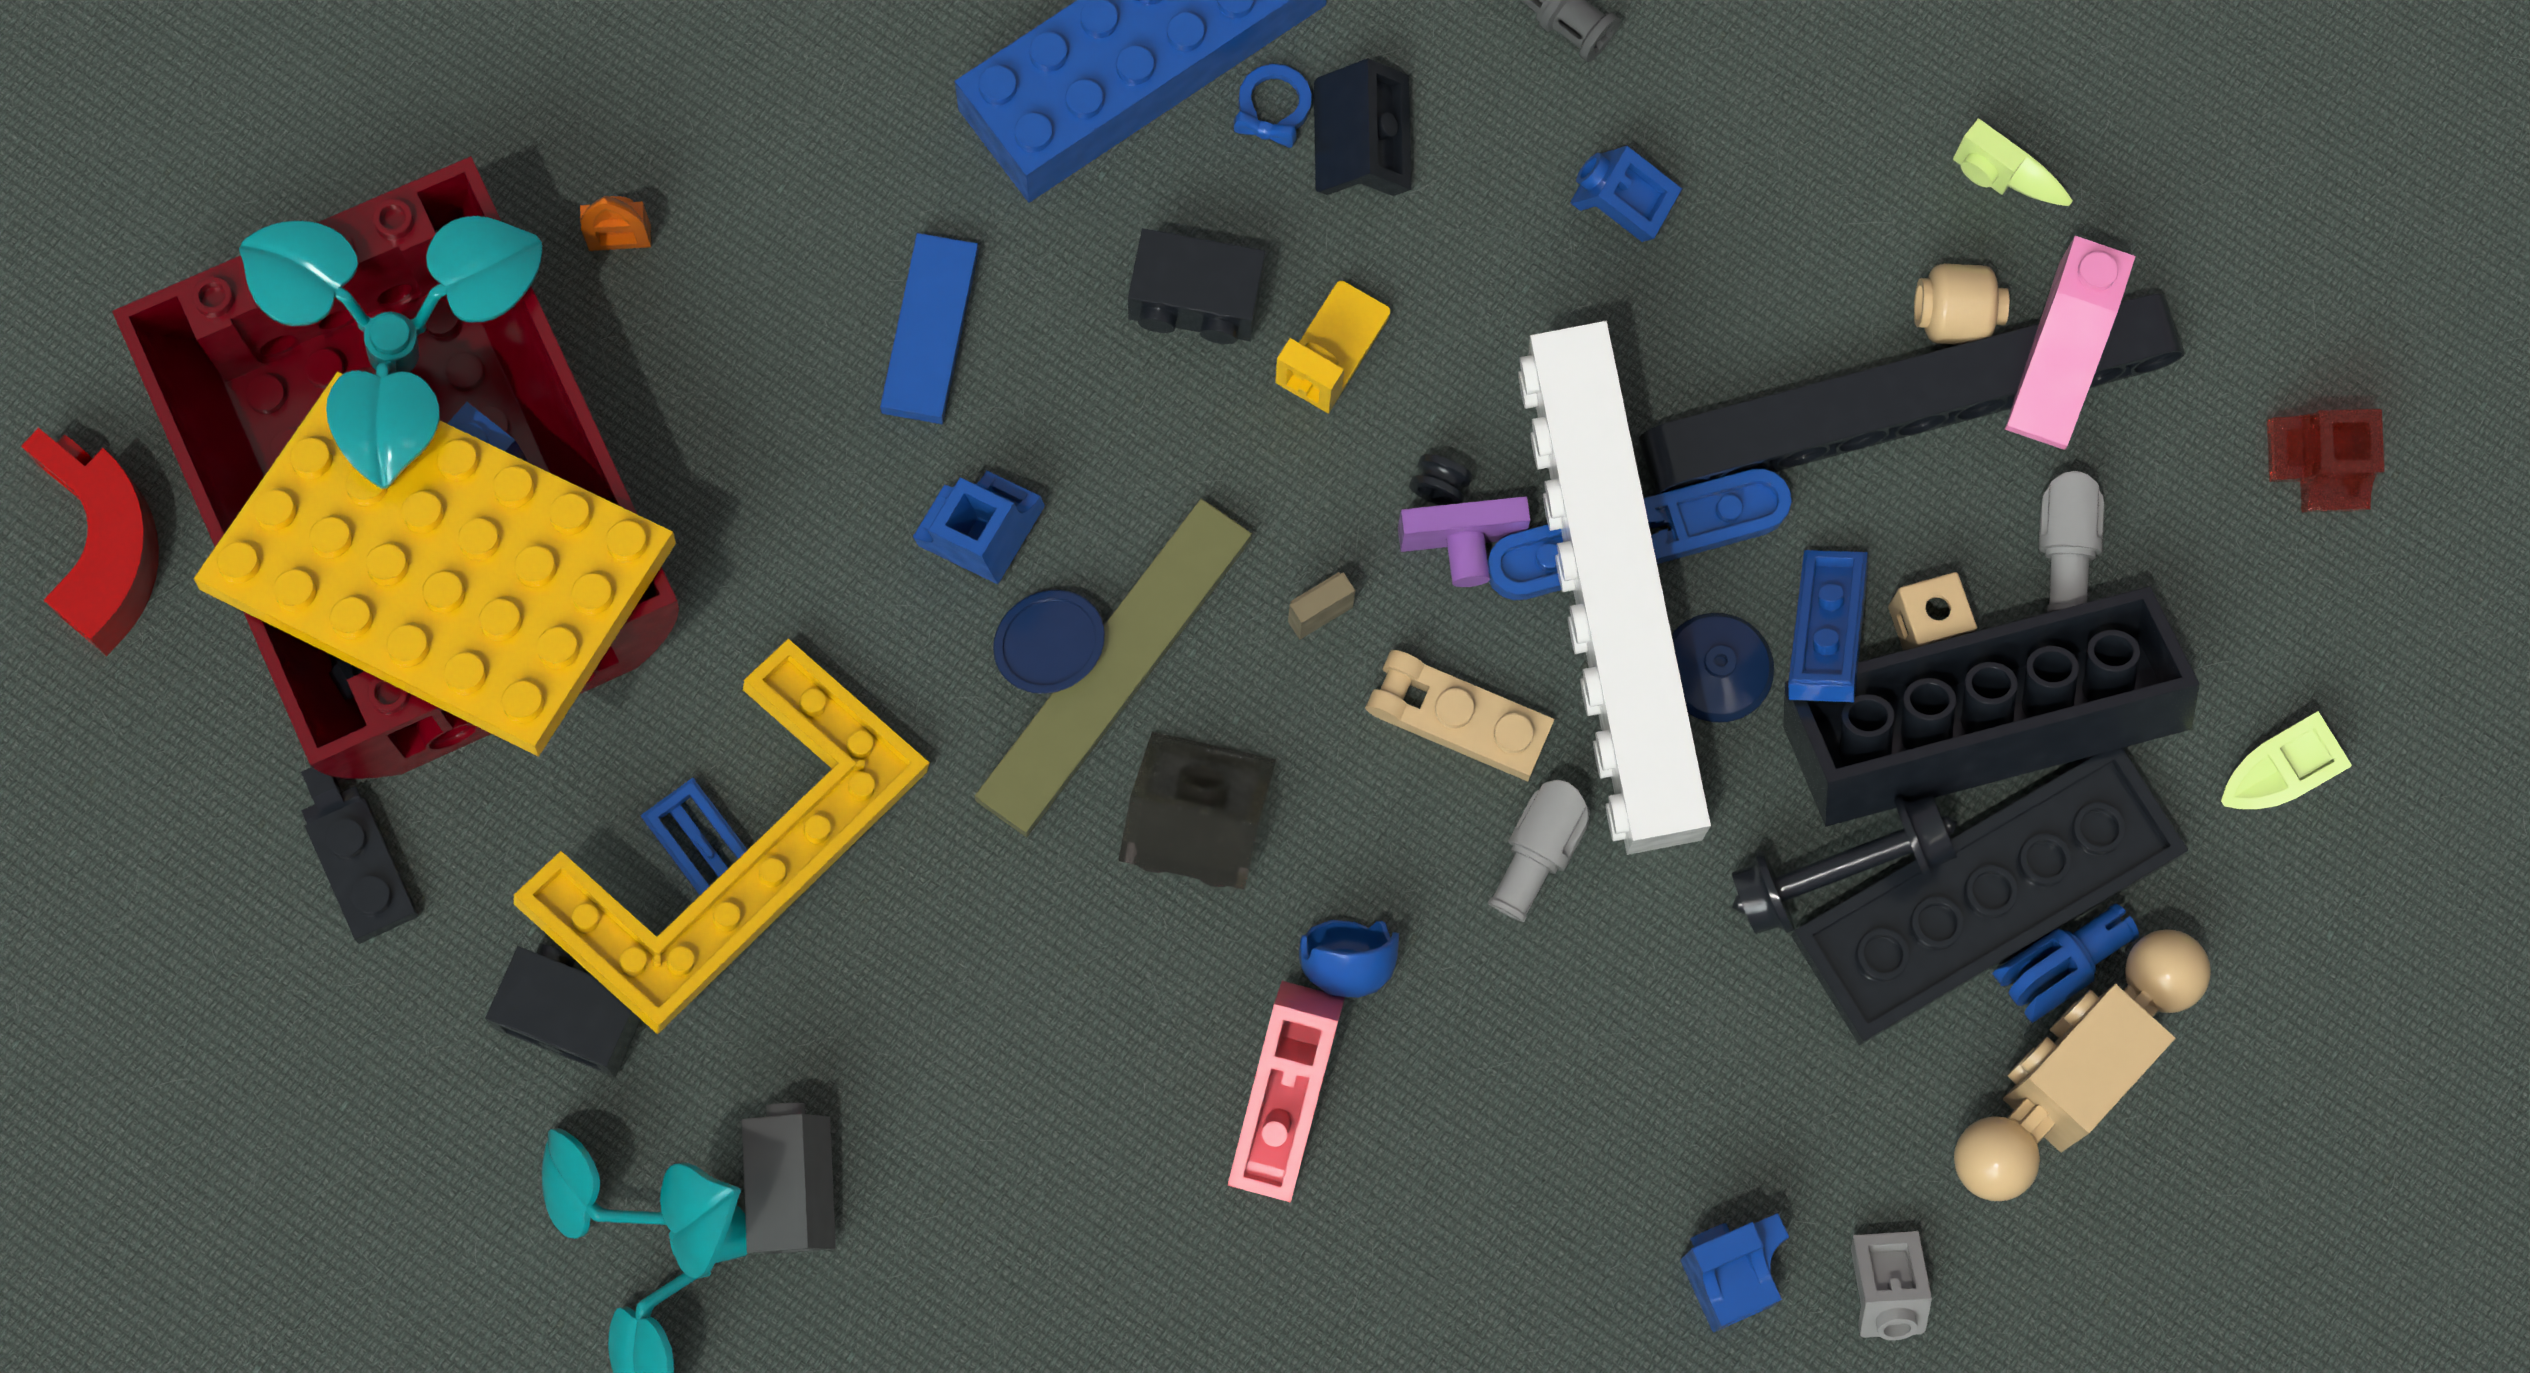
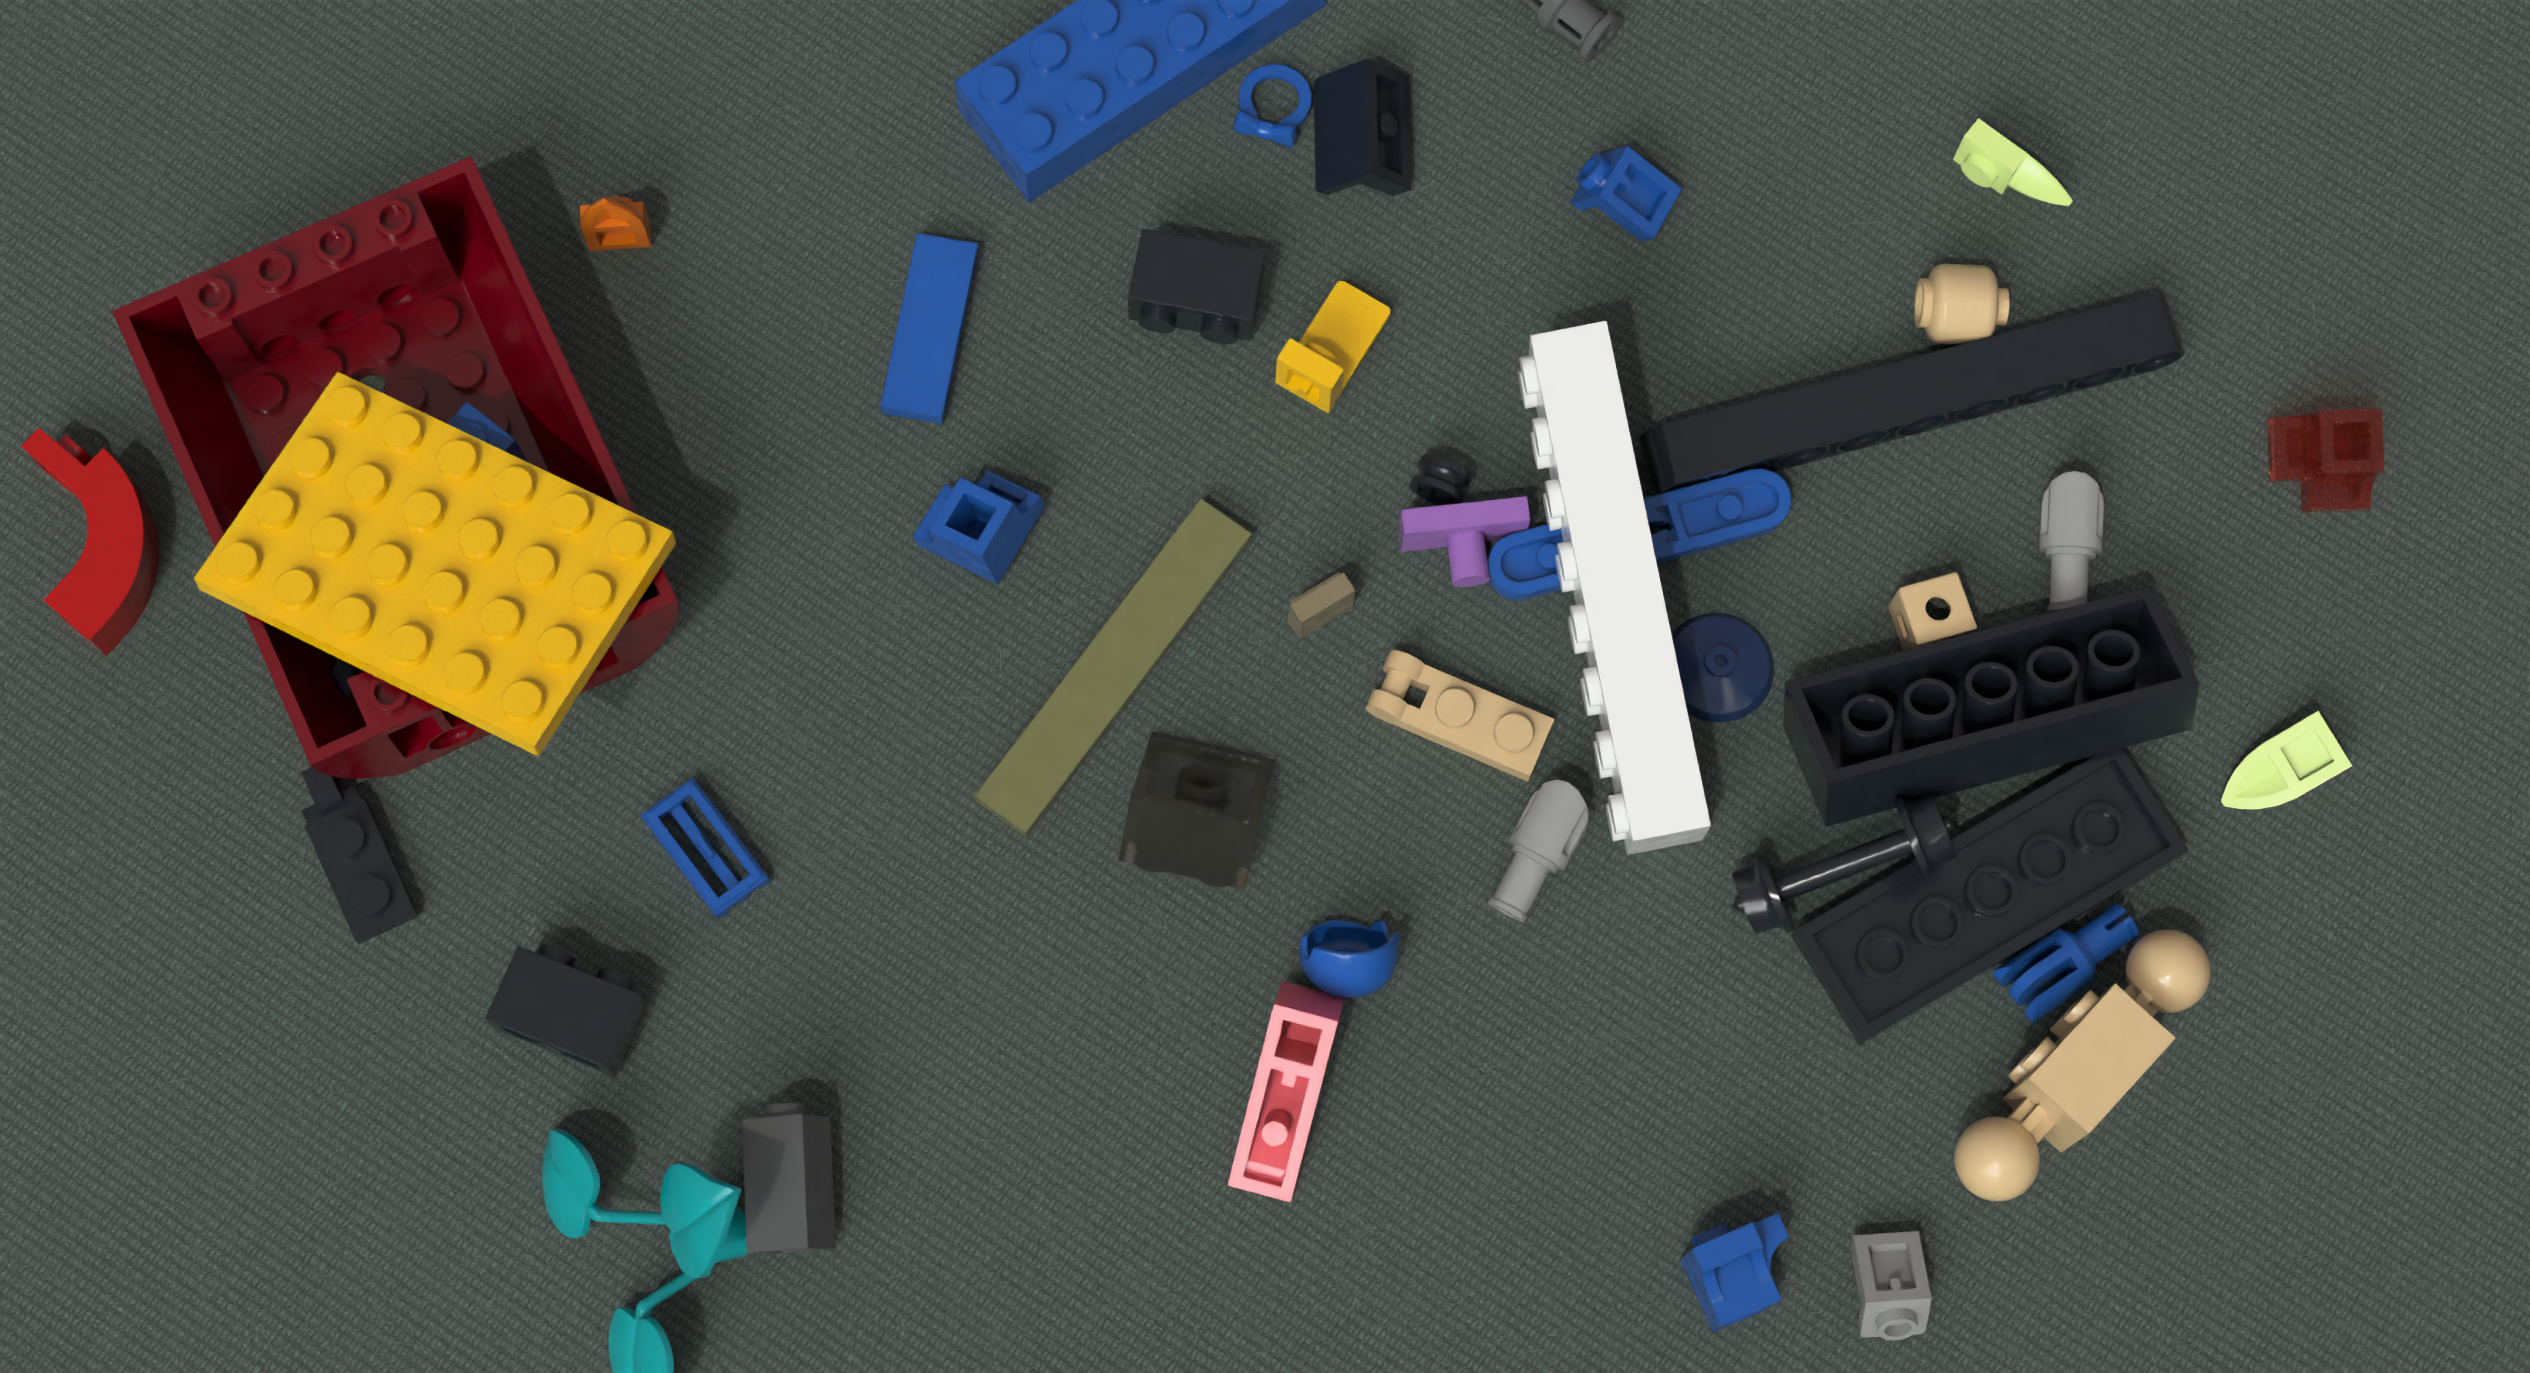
teal plant [239,216,542,489] -> none
yellow plate [514,639,930,1034] -> none
dark blue piece [993,590,1105,694] -> none
blue tile [1788,550,1868,702] -> none
bright pink slope [2005,236,2136,450] -> none

